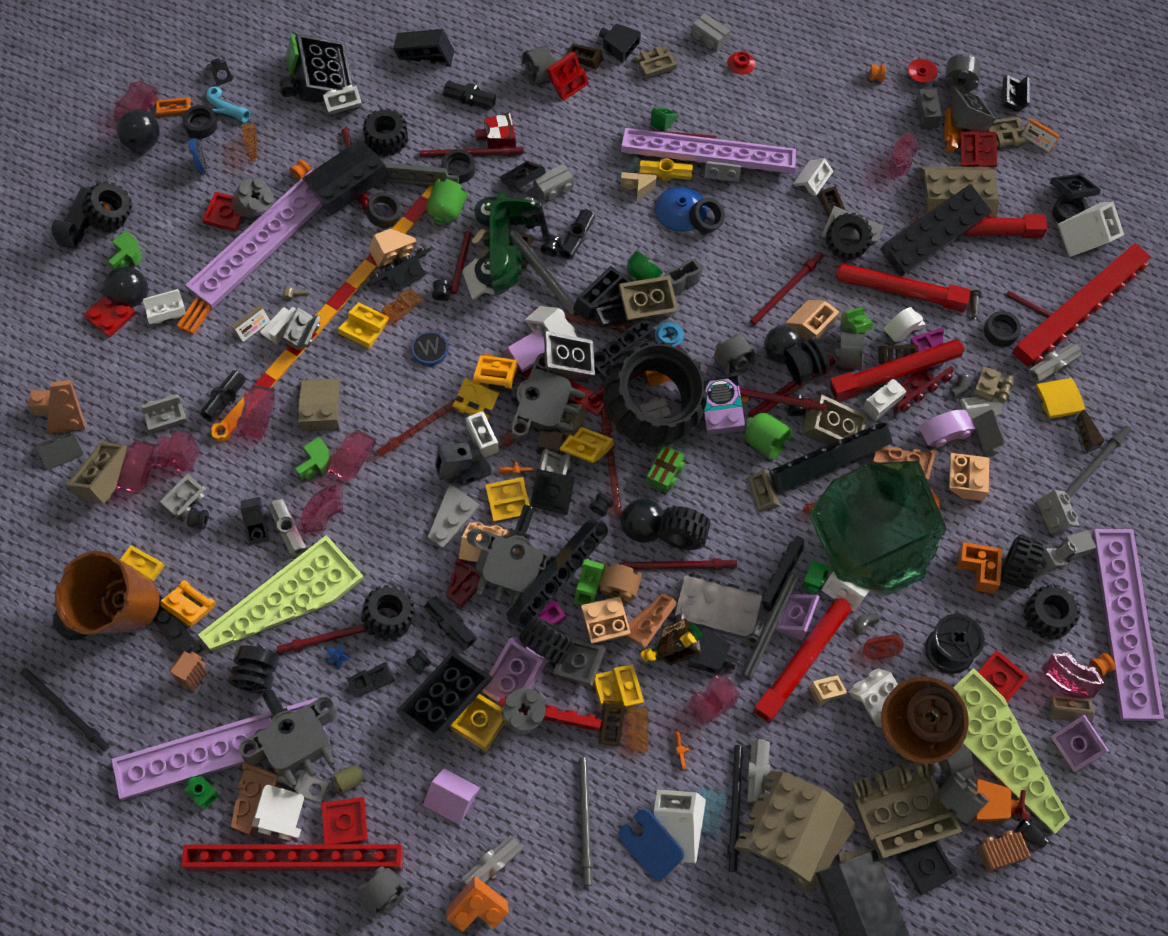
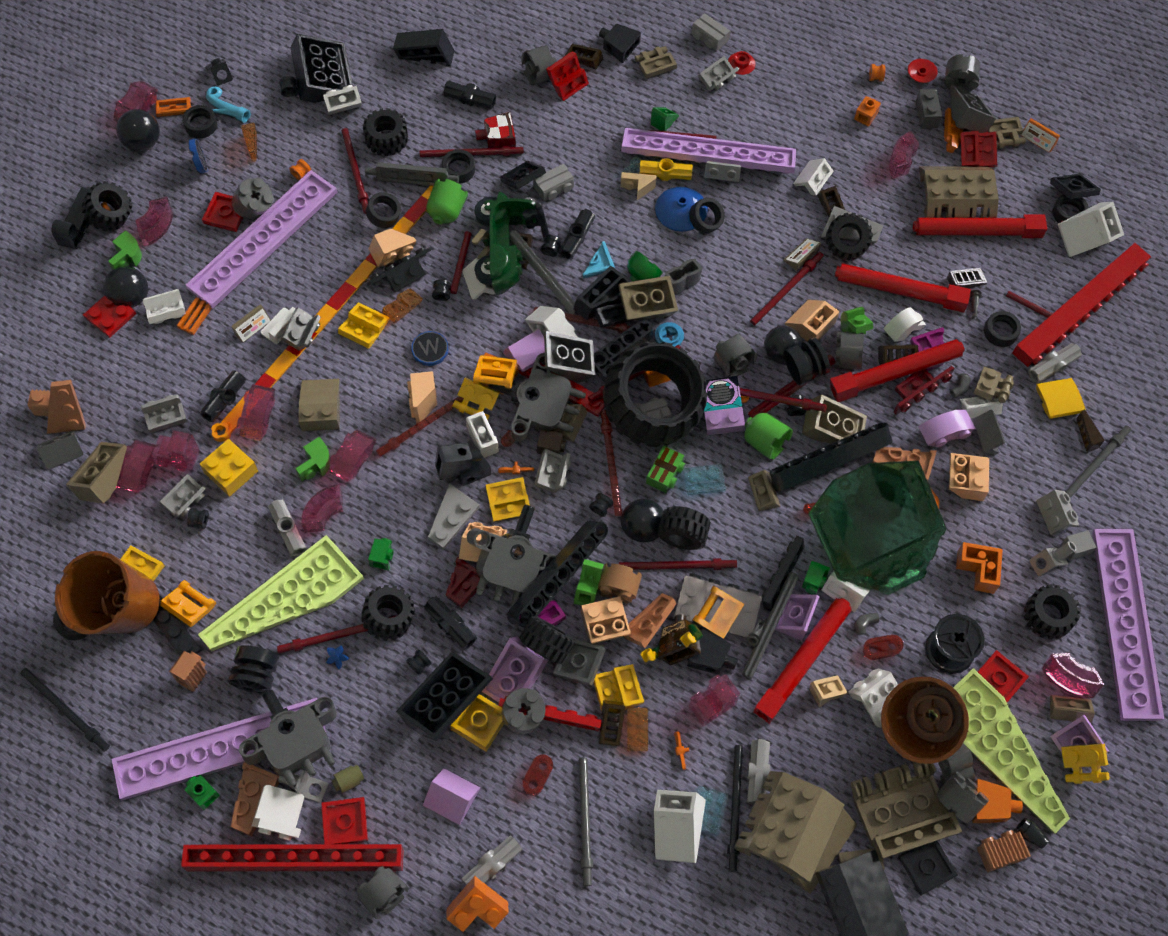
black slope [240,497,269,545] -> none
dark tan hand [283,287,309,300] -> none
bright green piece [286,34,299,76] -> none
black slope [302,139,389,215] -> none
black slope [347,662,395,698] -> none
black tile [530,469,575,515] -> none
yellow slope [560,427,614,463] -> none
blue piece [619,809,684,881] -> none
white brick [863,379,906,422] -> none
black brick [880,184,992,277] -> none
black tyre [1001,535,1044,590] -> none
black bracket [1002,75,1030,112] -> none
dark red hand [1013,790,1030,822] -> none
orange wheel [1089,653,1116,678] -> none
none -> clear pink brick [135,196,173,246]
none -> yellow brick [200,438,258,497]
none -> green brick [368,538,394,570]
none -> light nougat slope [407,371,437,424]
none -> clear red plate [523,754,553,796]
none -> medium azure tile [583,241,615,279]
none -> clear light blue plate [683,464,726,496]
none -> light orange plate [693,586,744,639]
none -> light grey bracket [698,56,739,91]
none -> slope [783,238,821,271]
none -> orange brick [854,96,881,127]
none -> slope [947,268,987,289]
none -> yellow plate [1061,743,1110,784]

